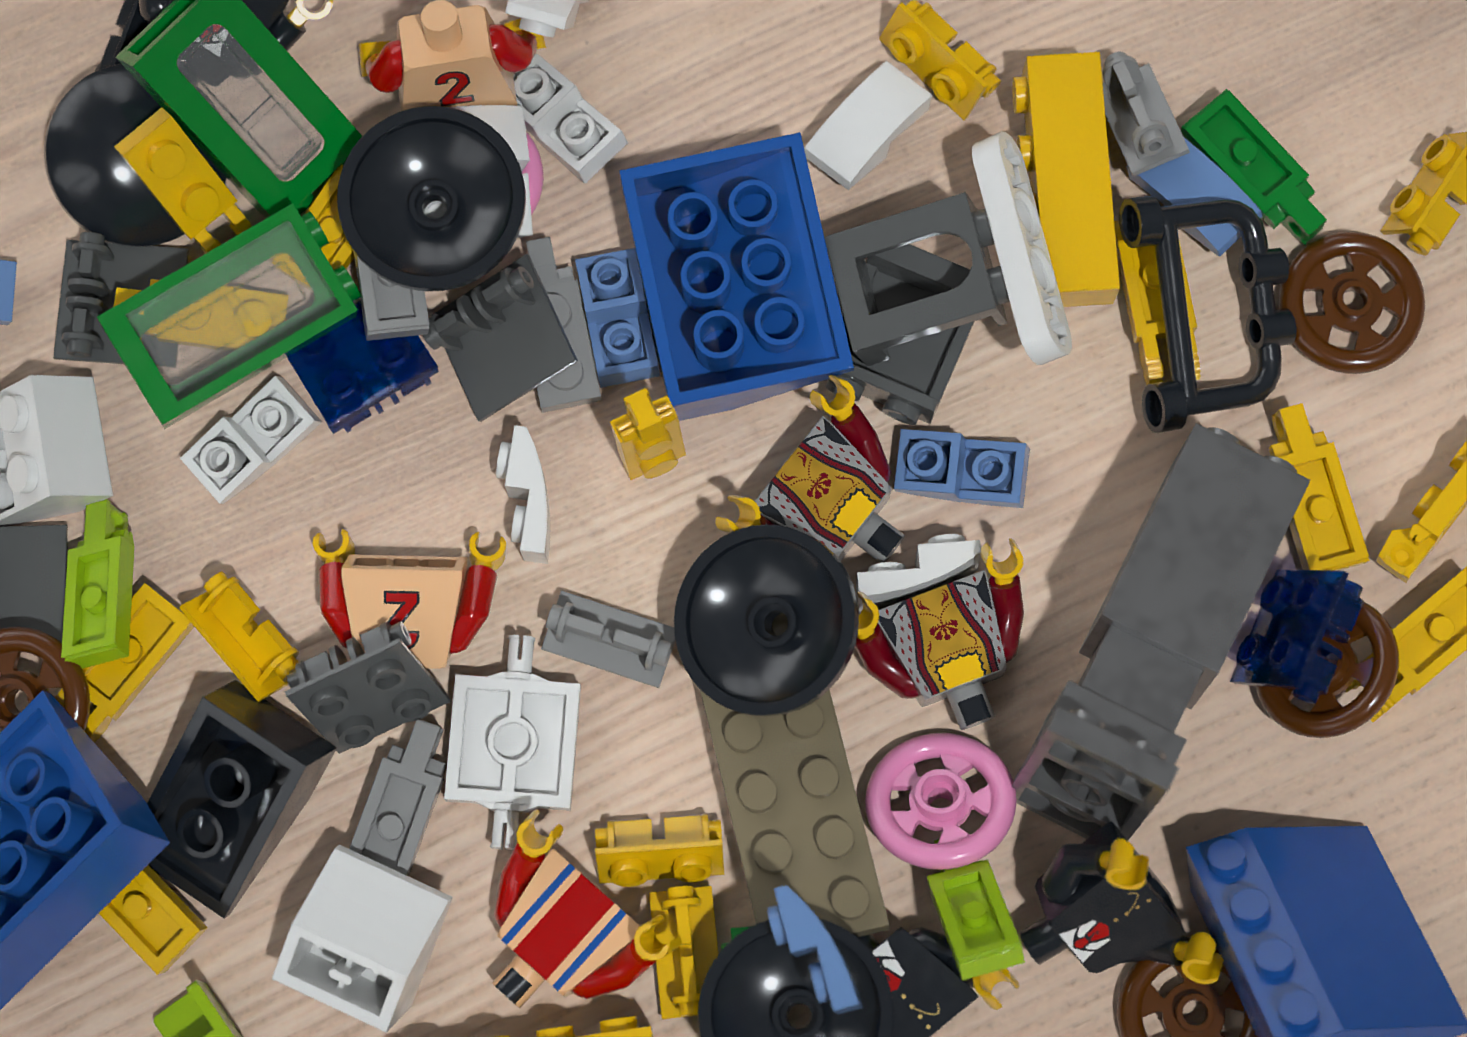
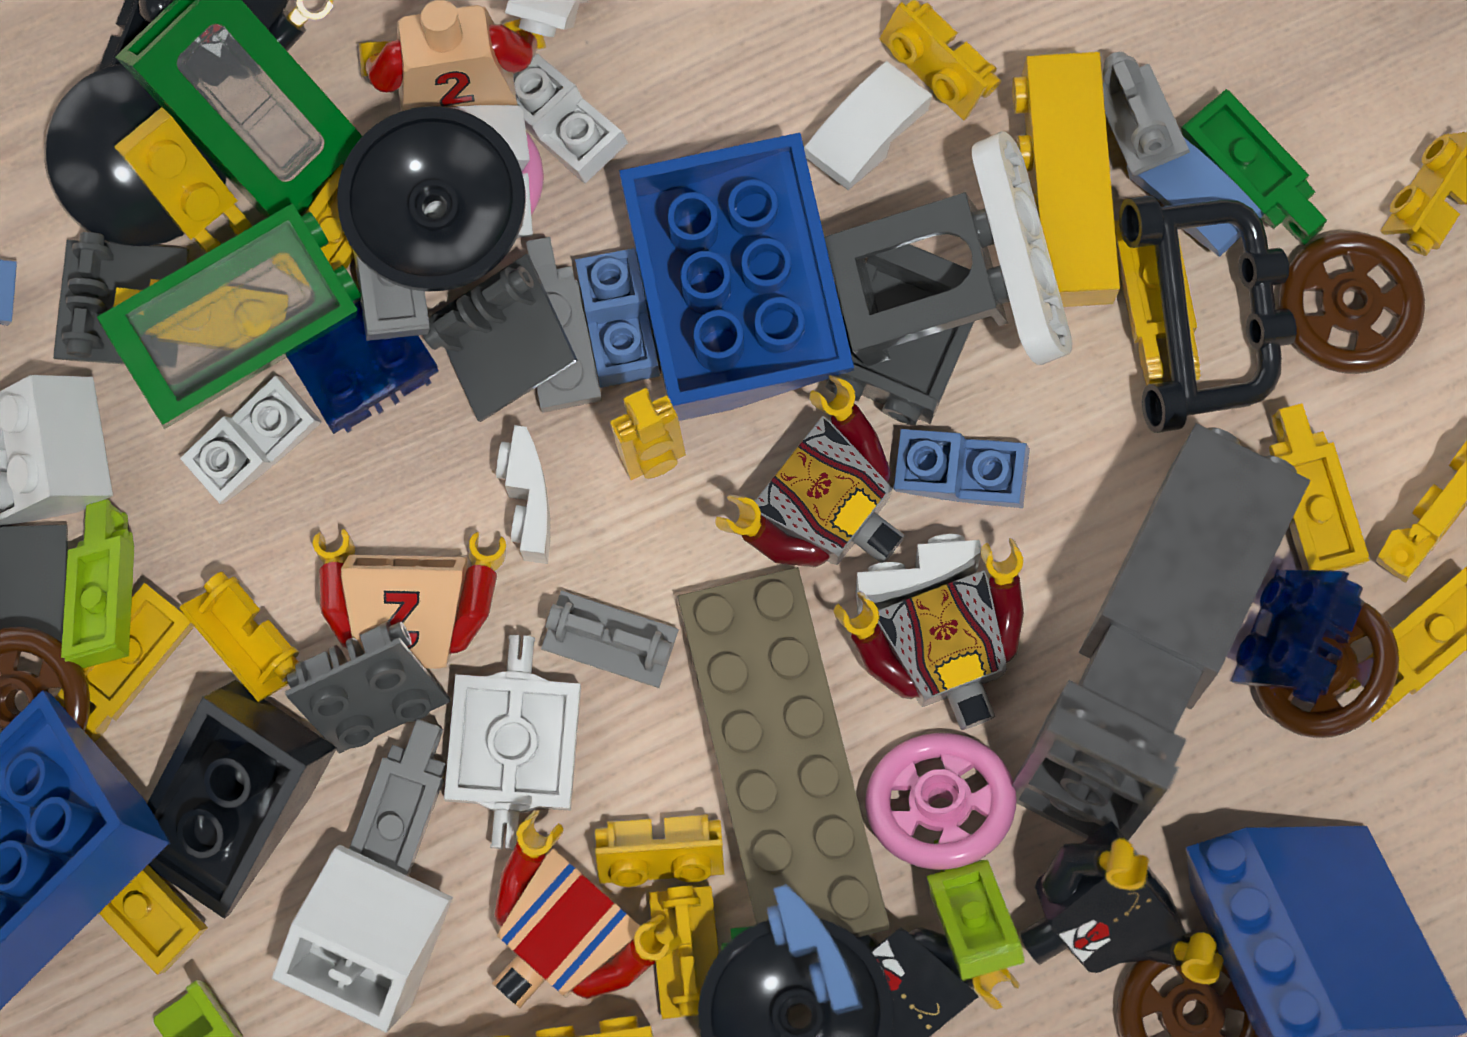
black dish [674,525,859,716] -> none

